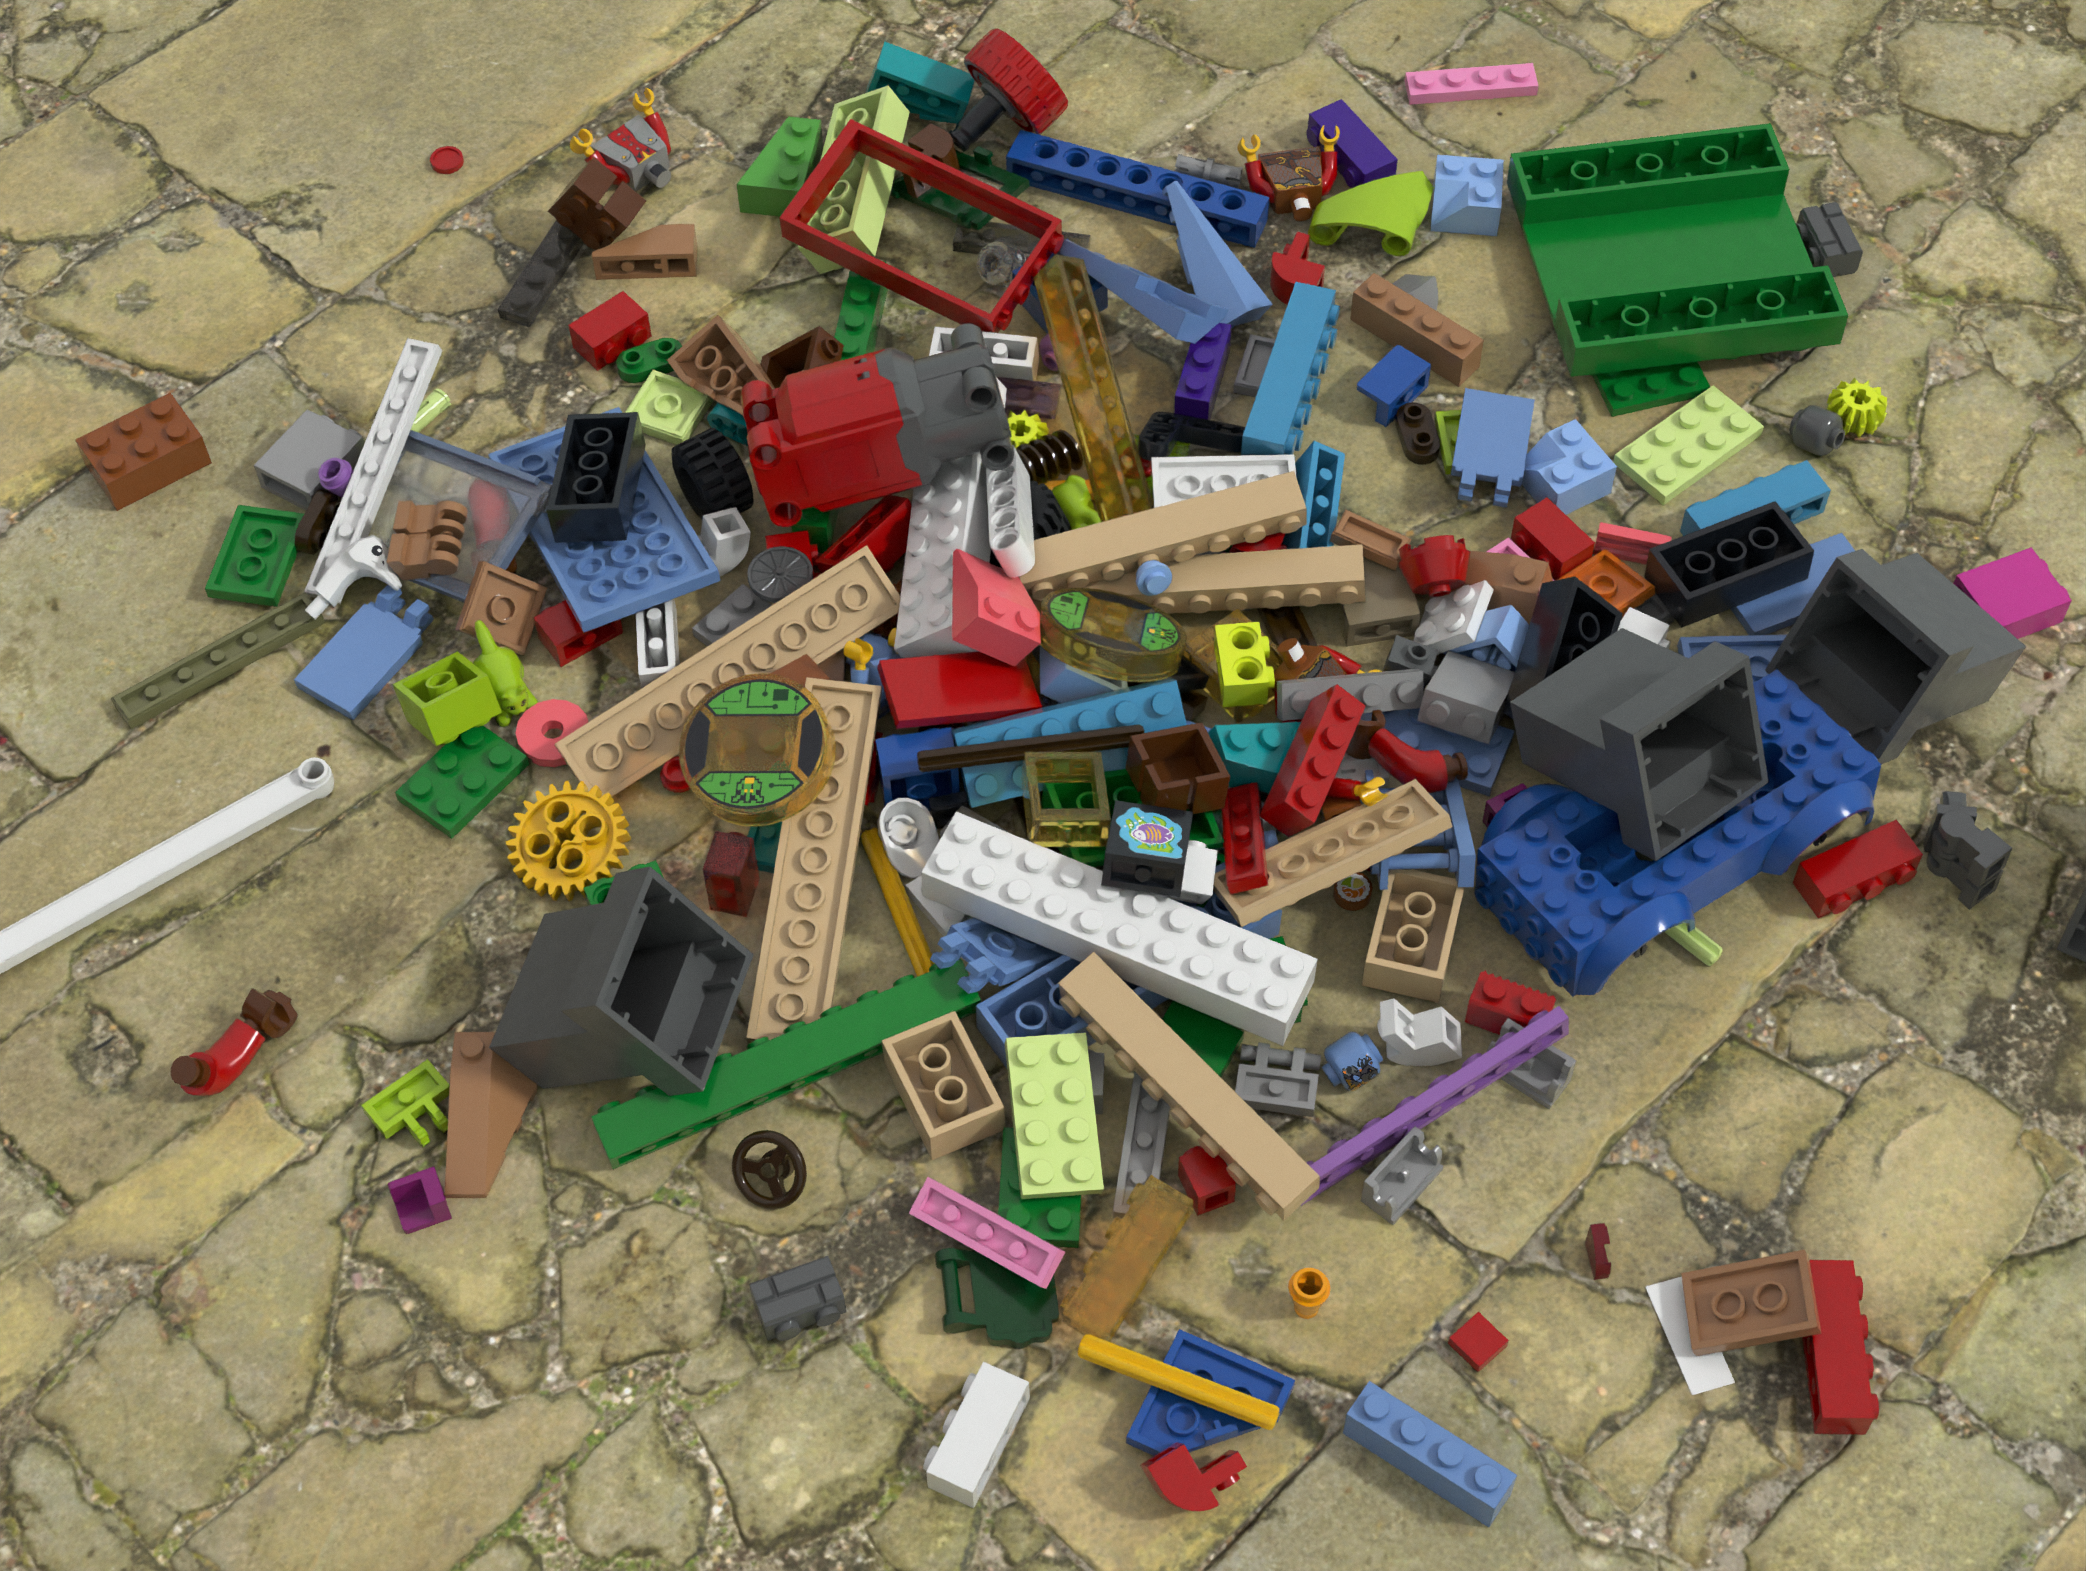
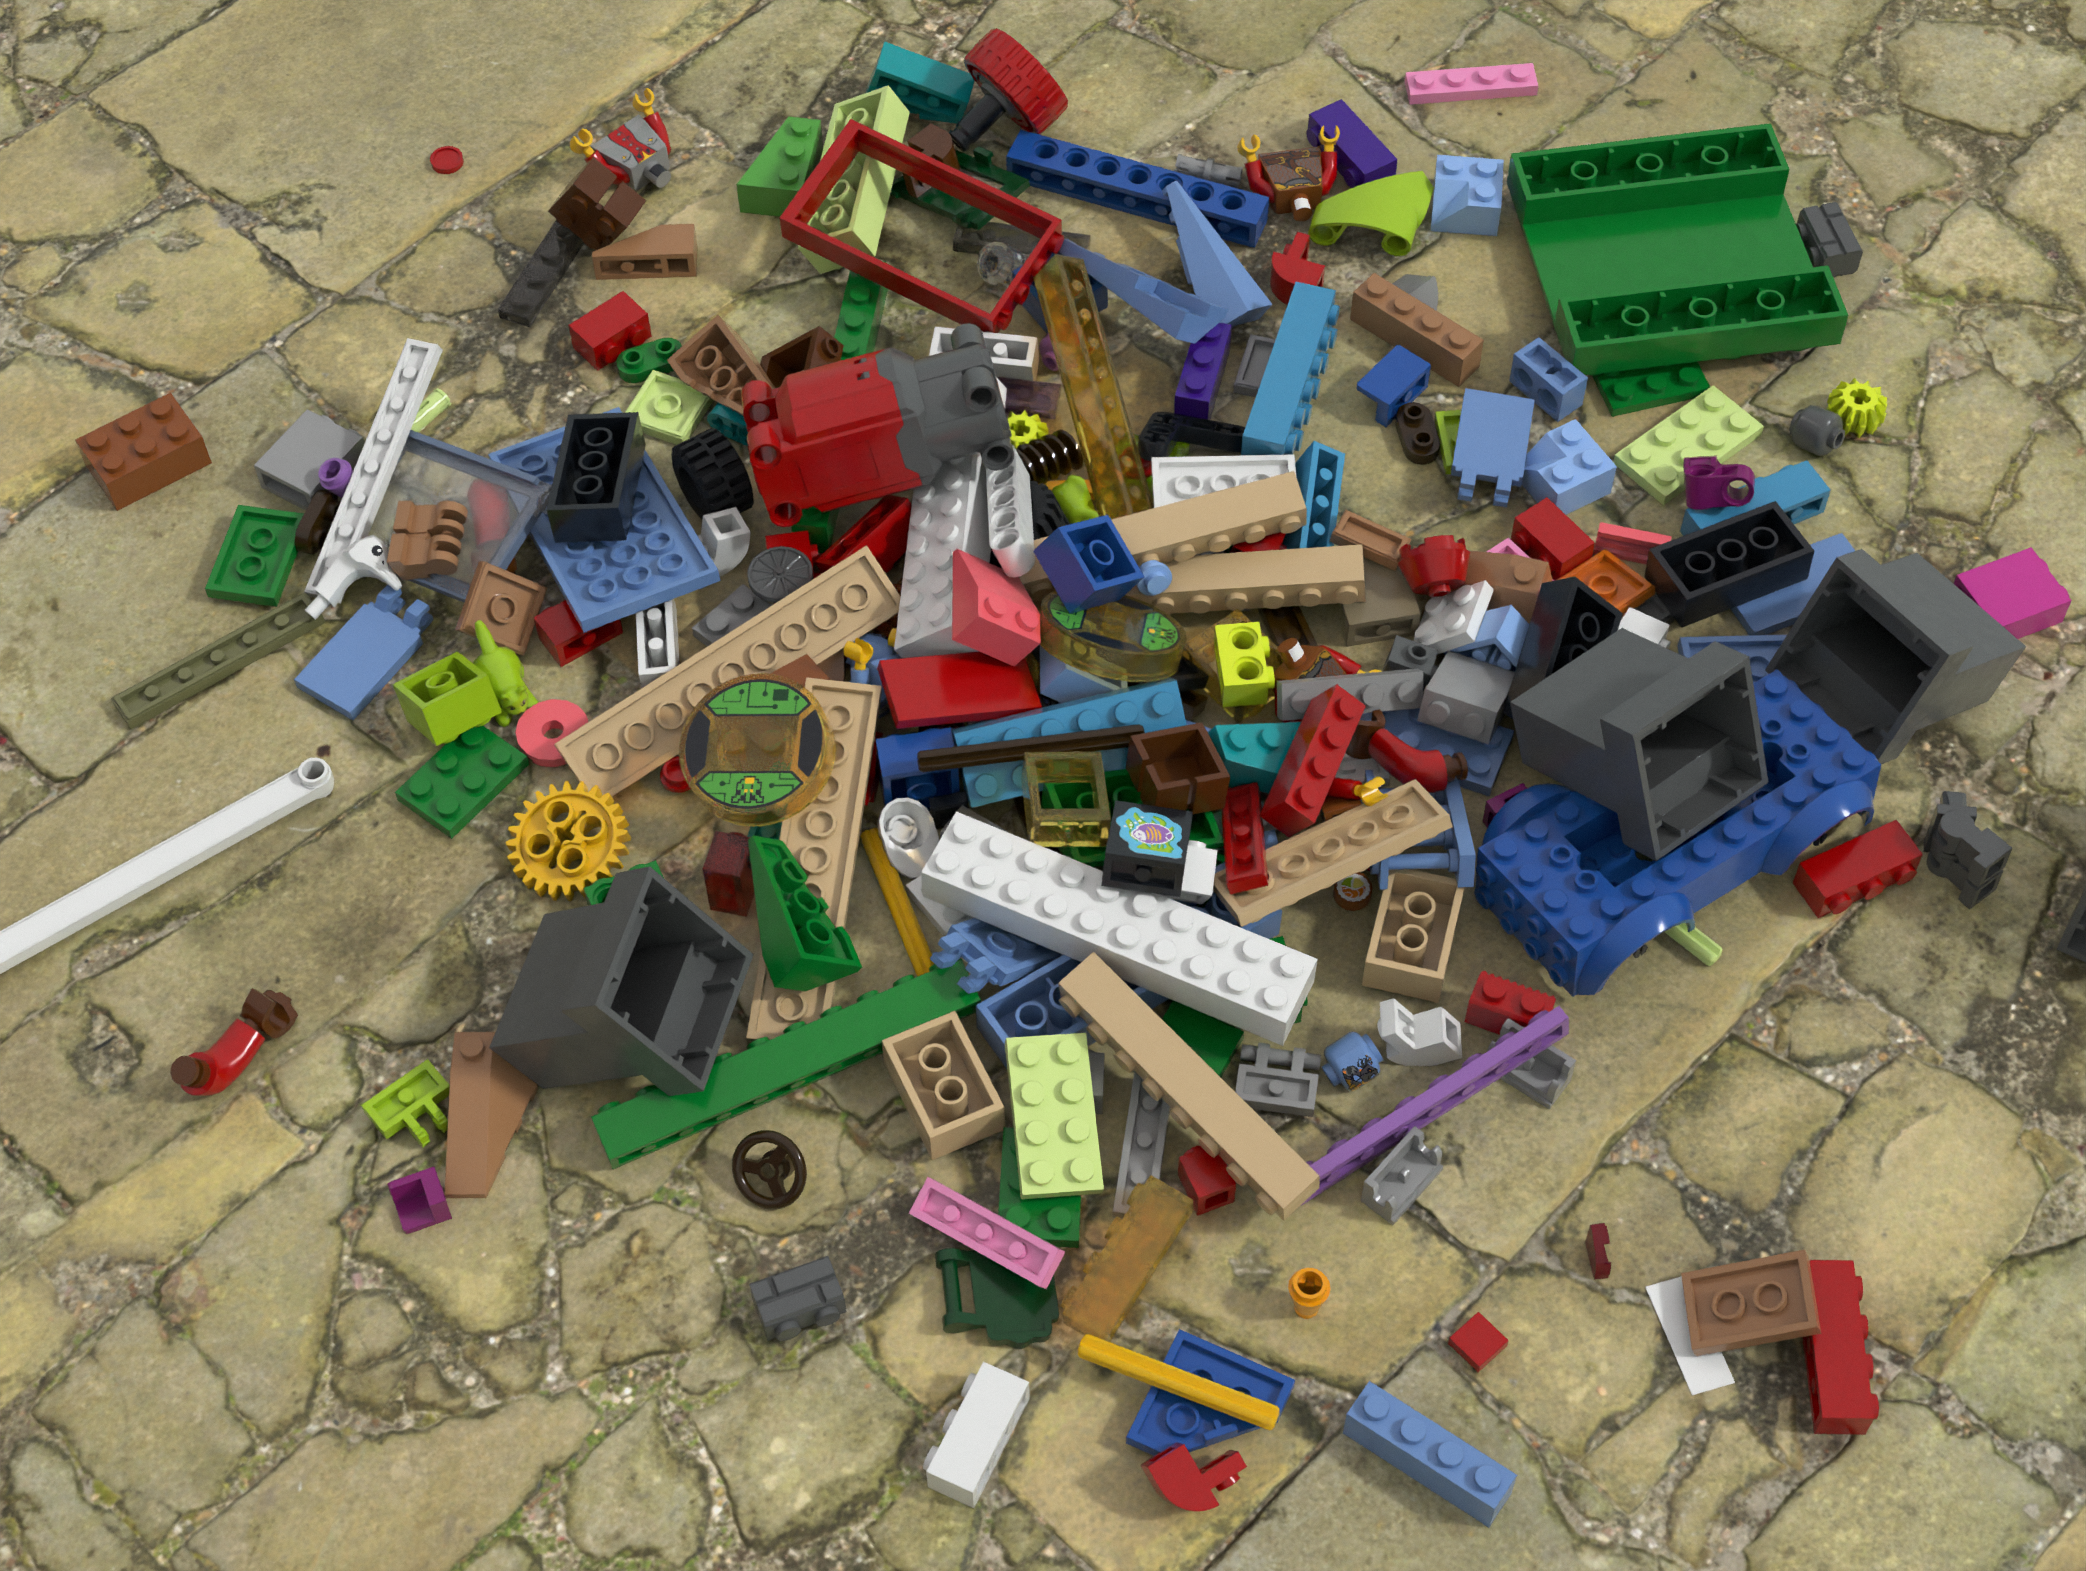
none -> green wedge [748,835,862,992]
none -> blue brick [1033,515,1144,614]
none -> medium blue brick [1509,337,1588,422]
none -> magenta piece [1683,455,1755,510]

